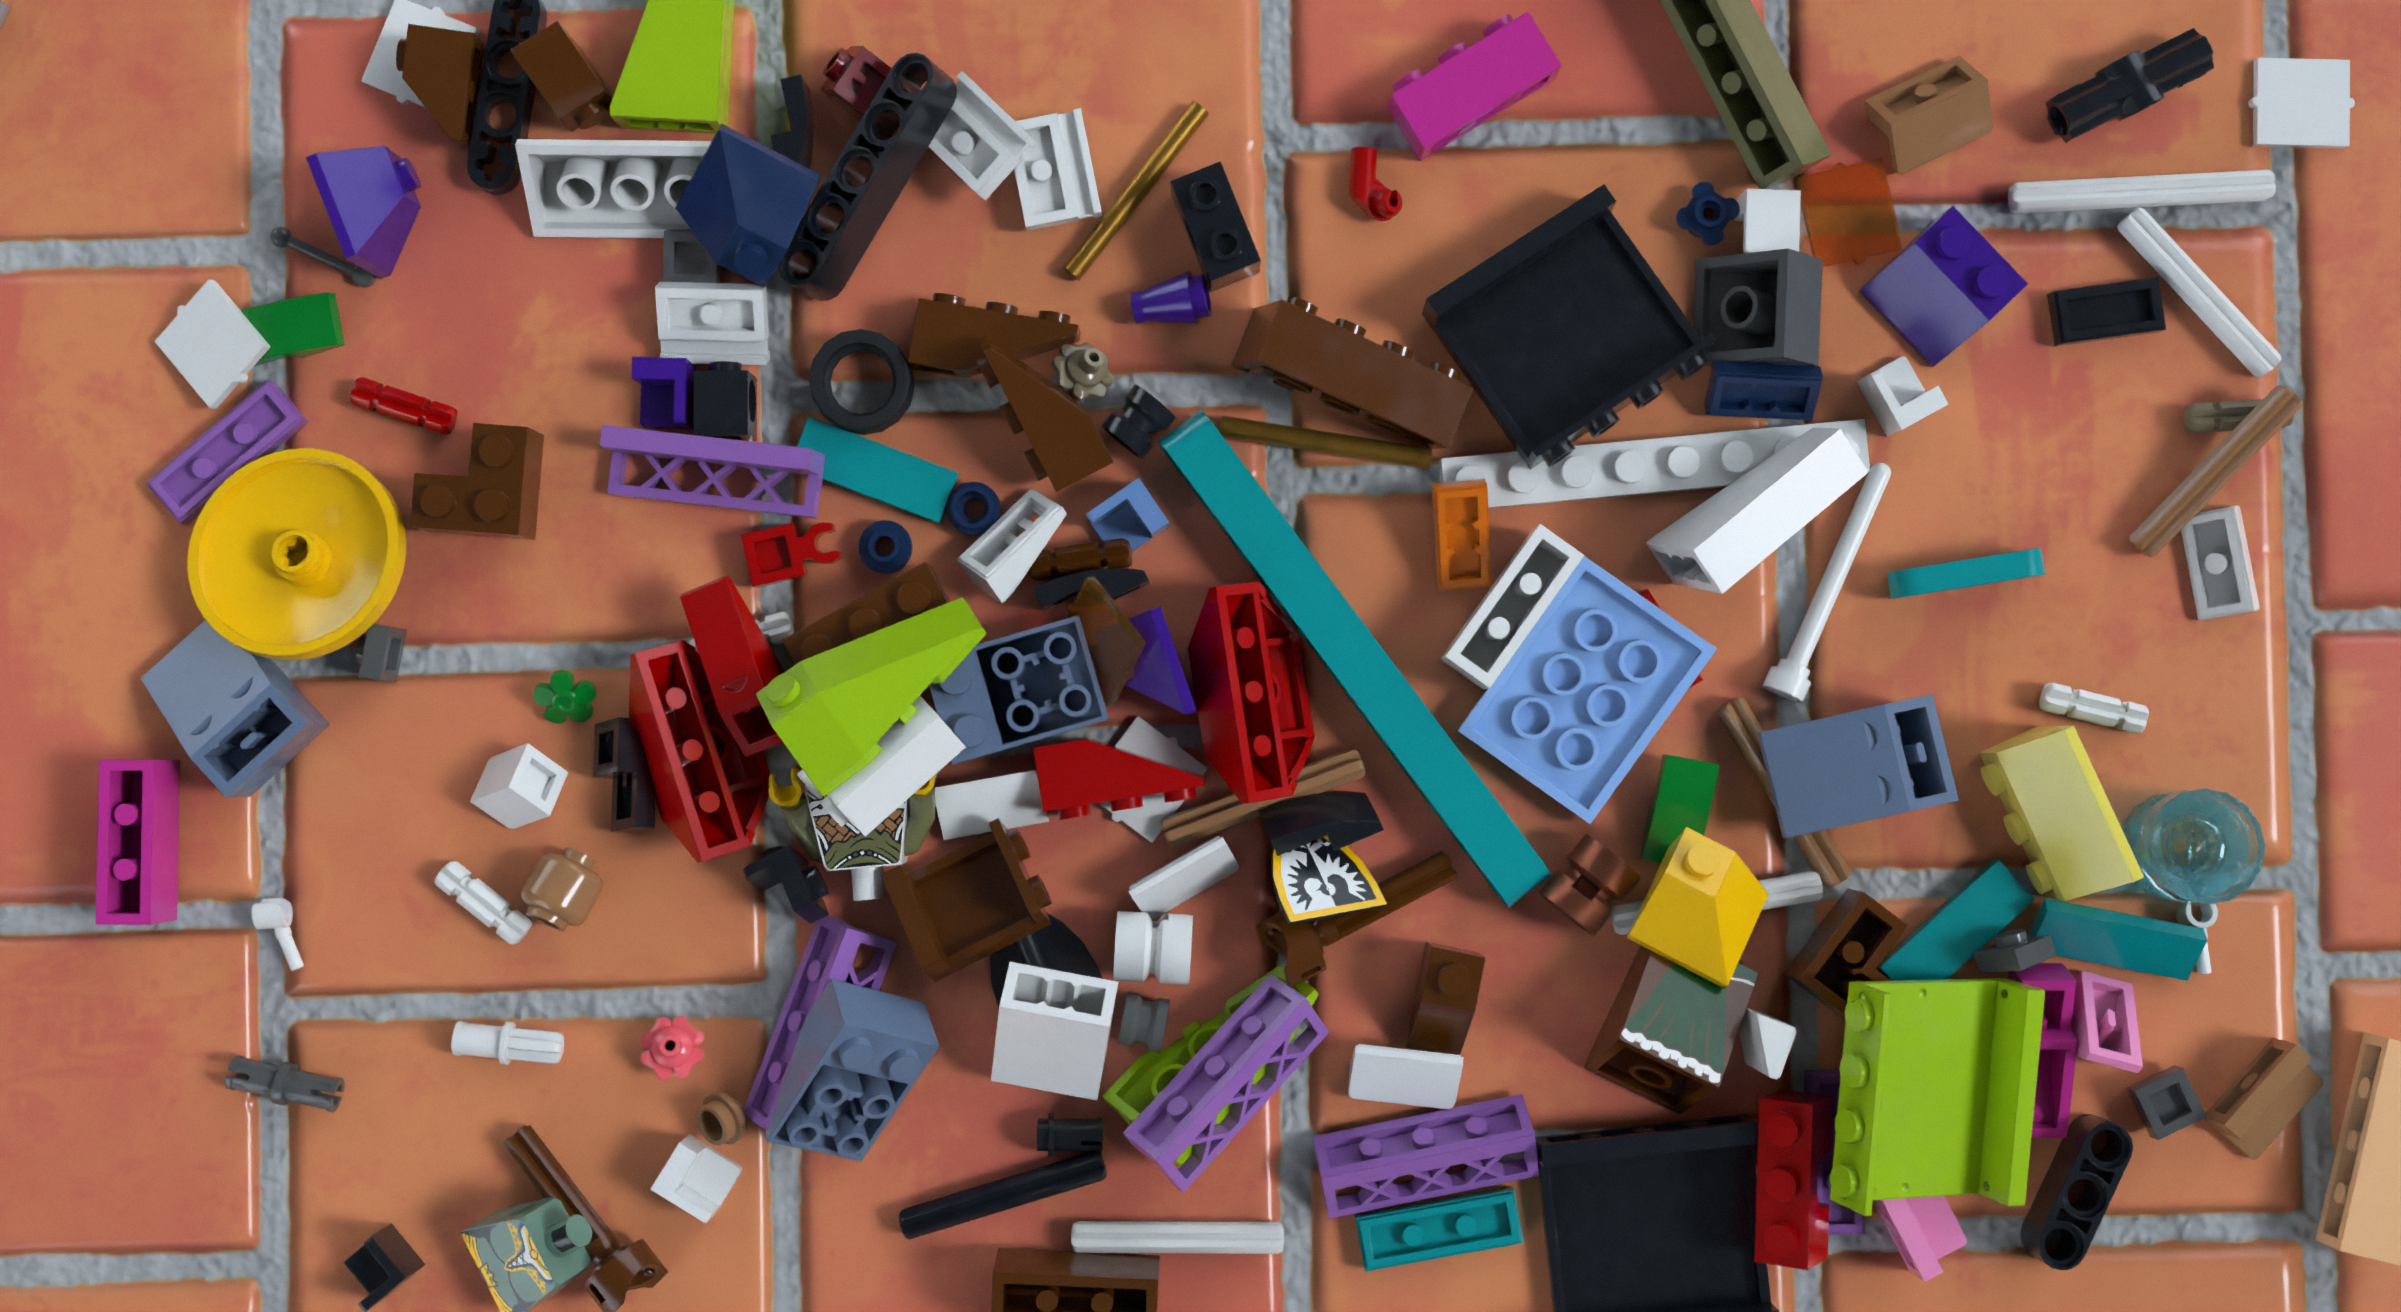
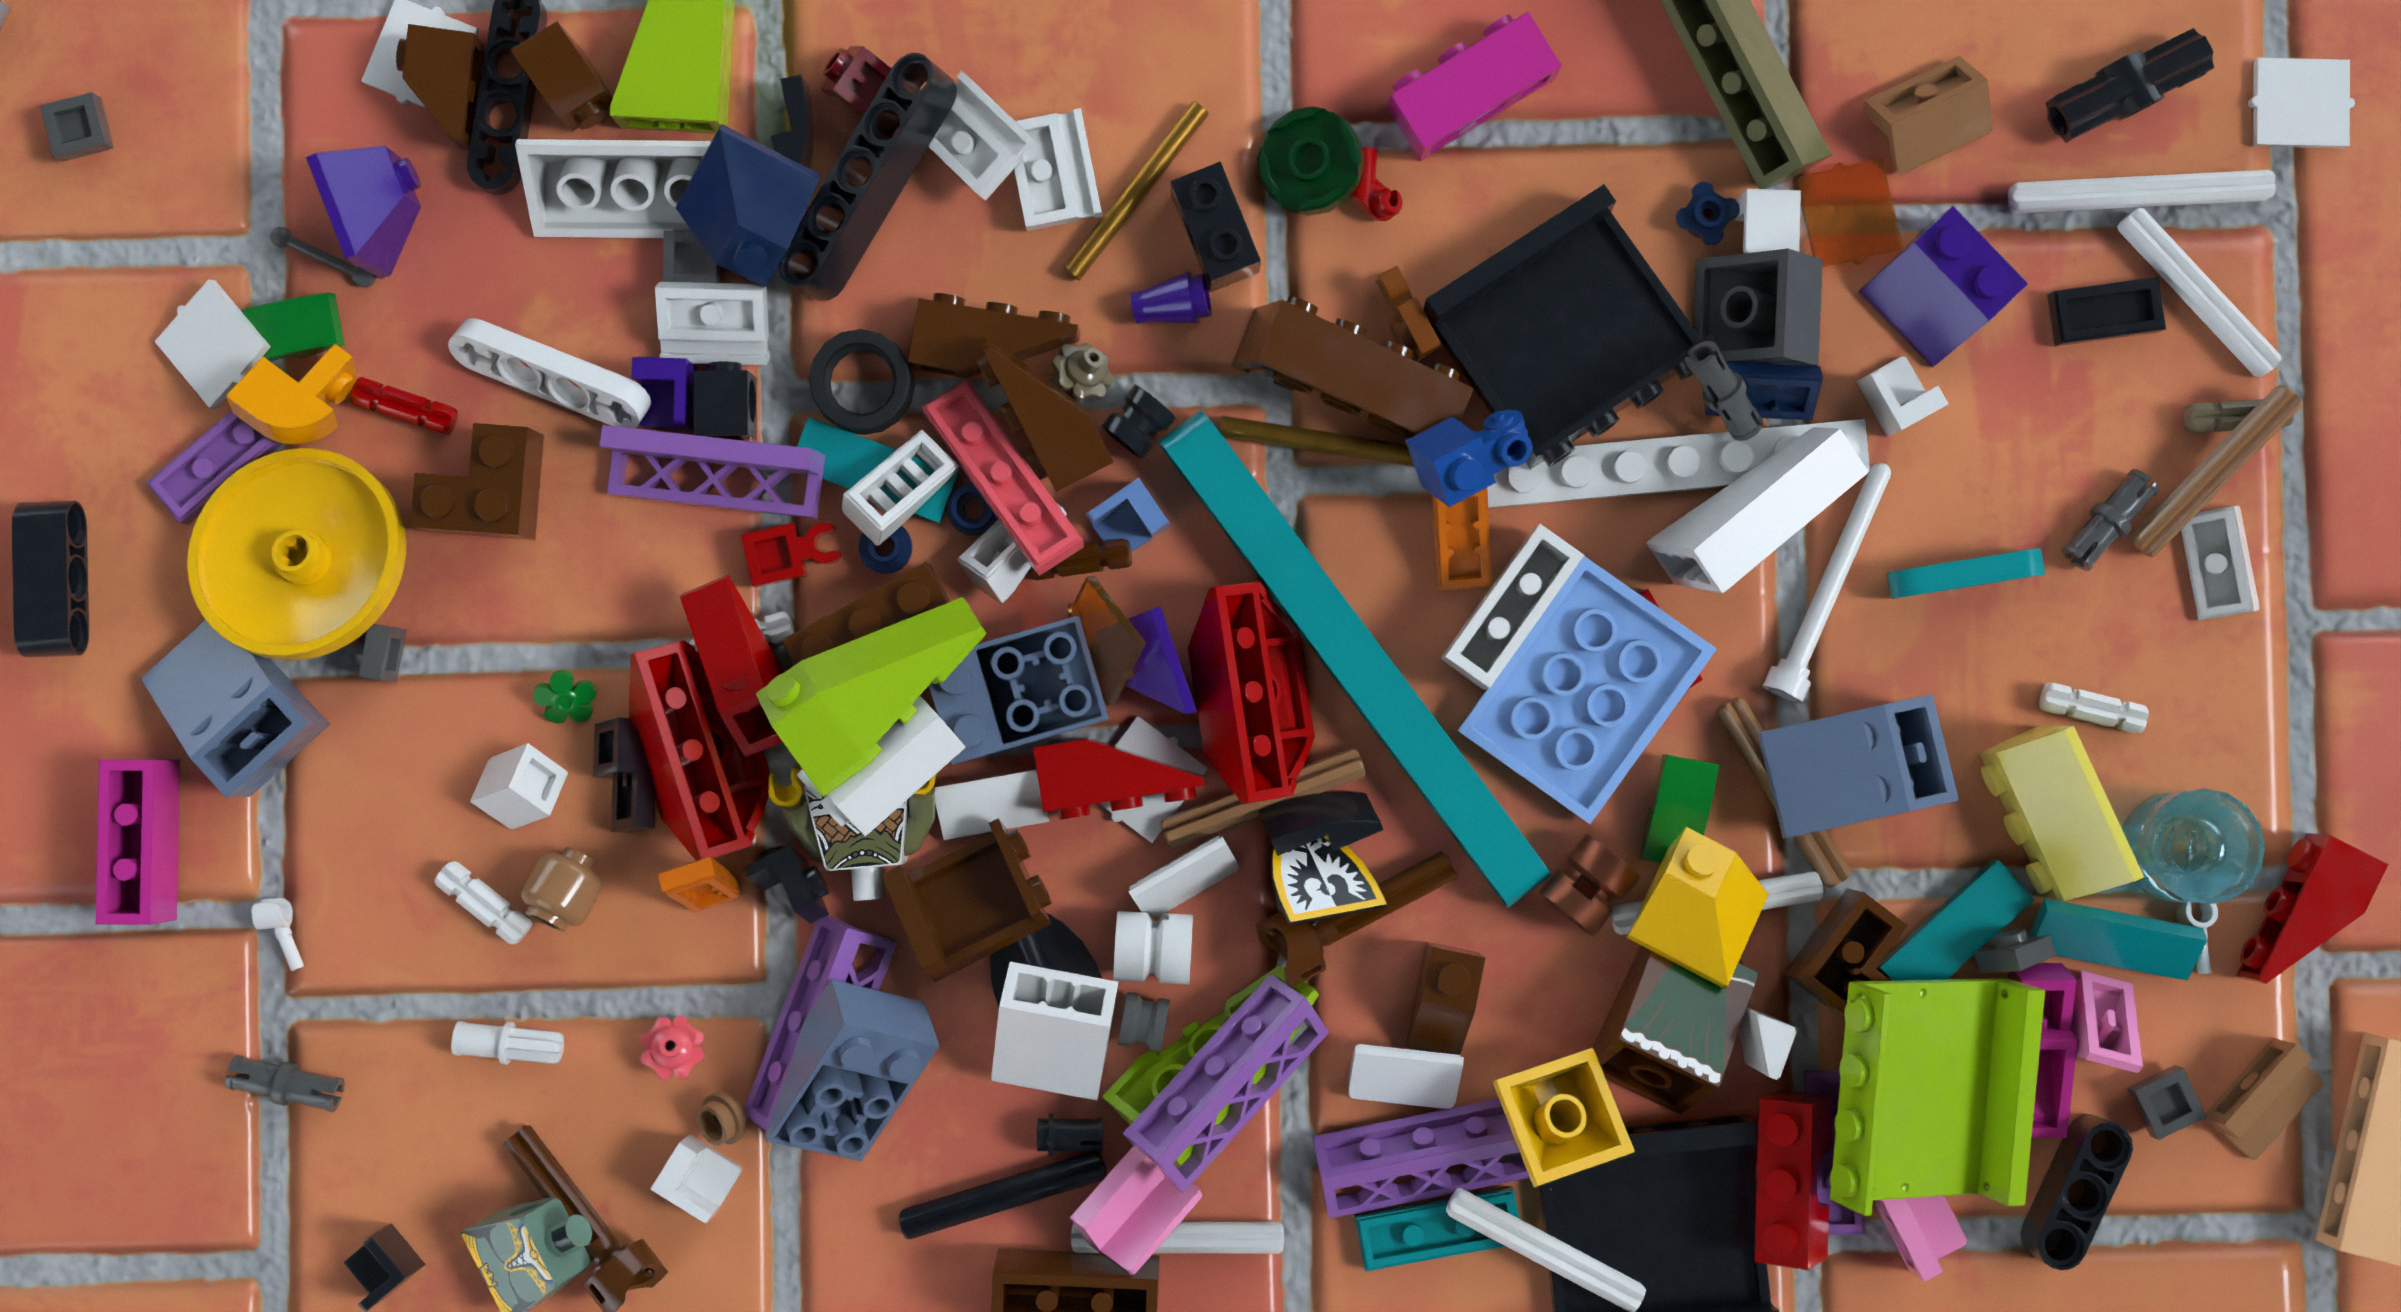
black slope [1033,568,1150,610] -> none
none -> black beam [12,501,89,657]
none -> dark grey plate [40,92,114,162]
none -> light orange brick [226,344,357,445]
none -> white beam [448,318,651,428]
none -> orange plate [657,857,743,912]
none -> white slope [842,430,959,546]
none -> coral tile [922,379,1084,576]
none -> bright pink panel [1070,1146,1202,1275]
none -> dark green tile [1257,106,1365,216]
none -> dark orange plate [1376,266,1441,362]
none -> blue brick [1405,410,1533,507]
none -> white axle [1446,1188,1646,1312]
none -> yellow slope [1493,1048,1635,1188]
none -> dark grey pin [1685,341,1764,441]
none -> dark grey pin [2061,469,2160,571]
none -> red slope [2236,833,2389,984]

